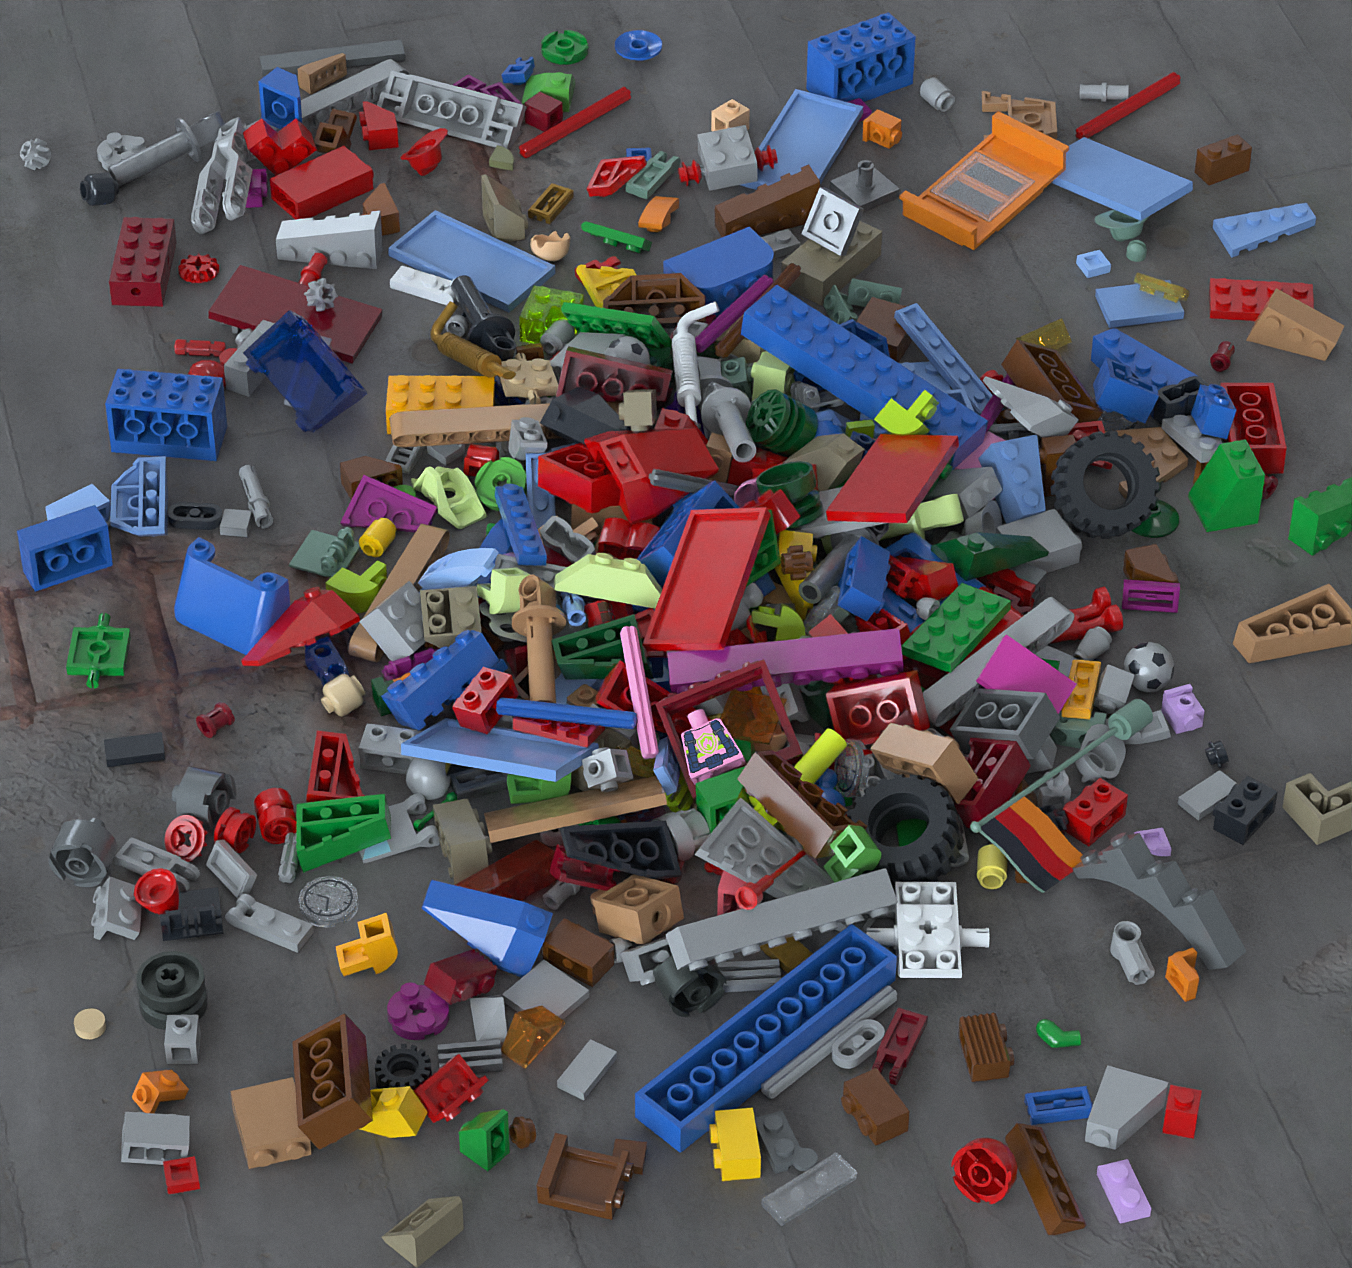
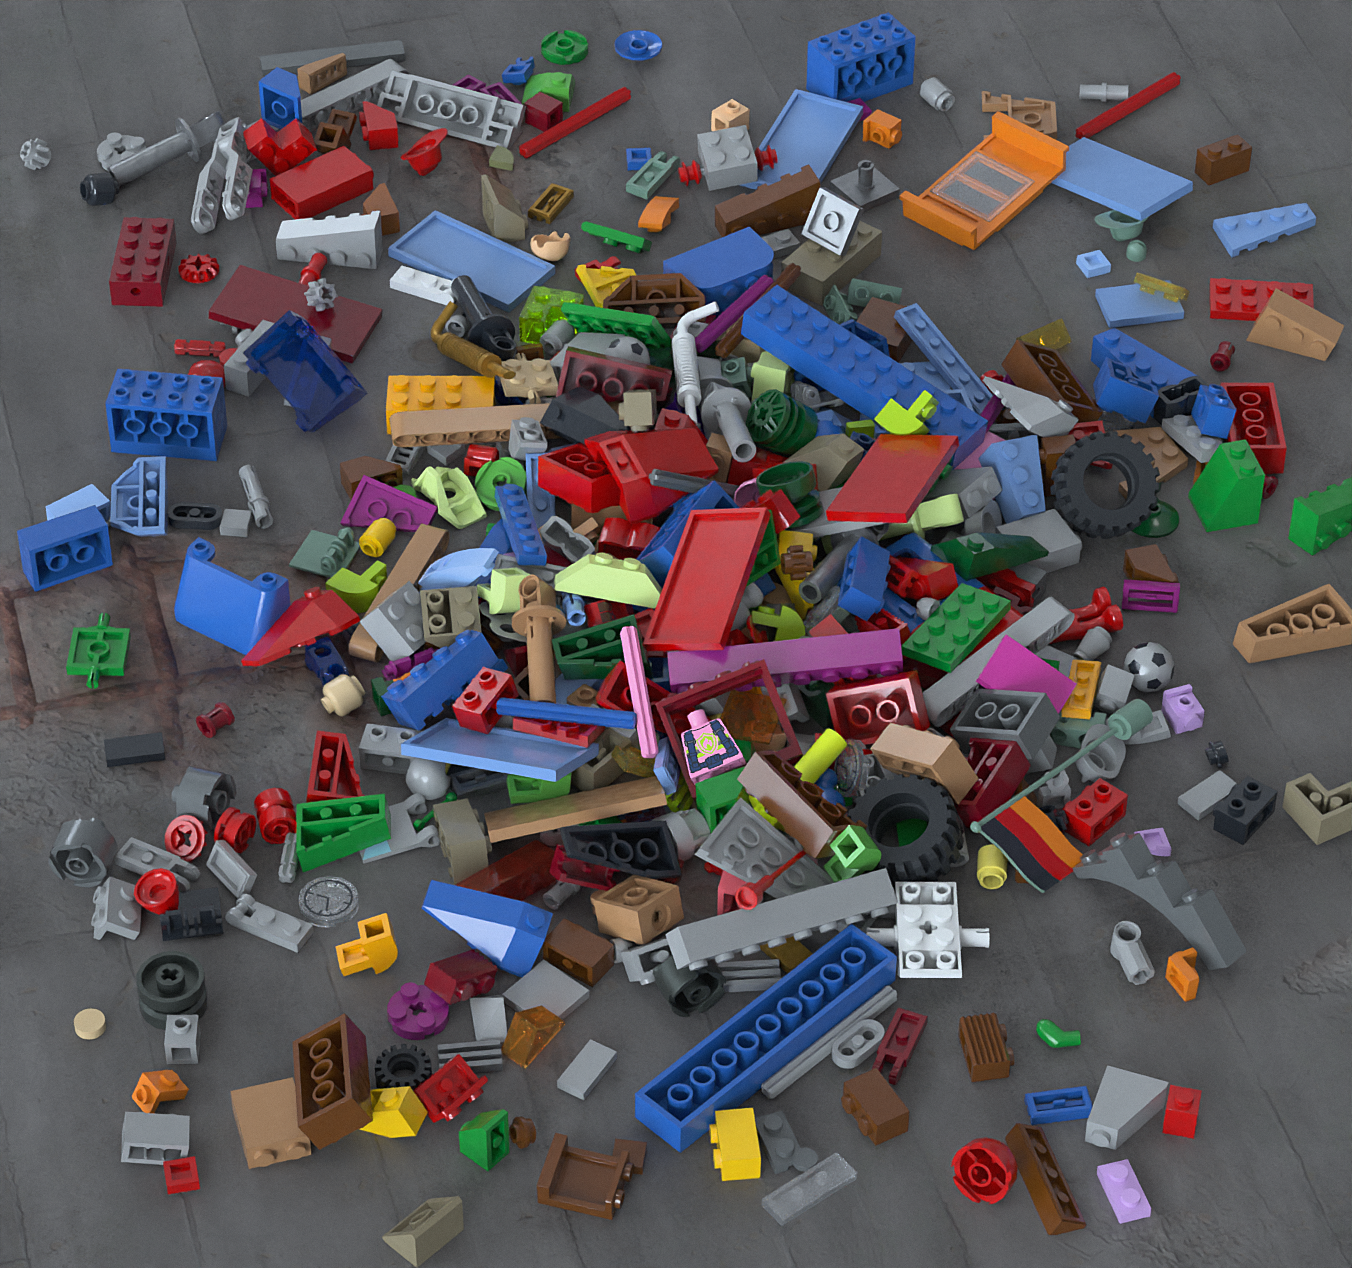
light grey brick [582,747,633,792] -> none
red wing [587,155,647,197] -> none

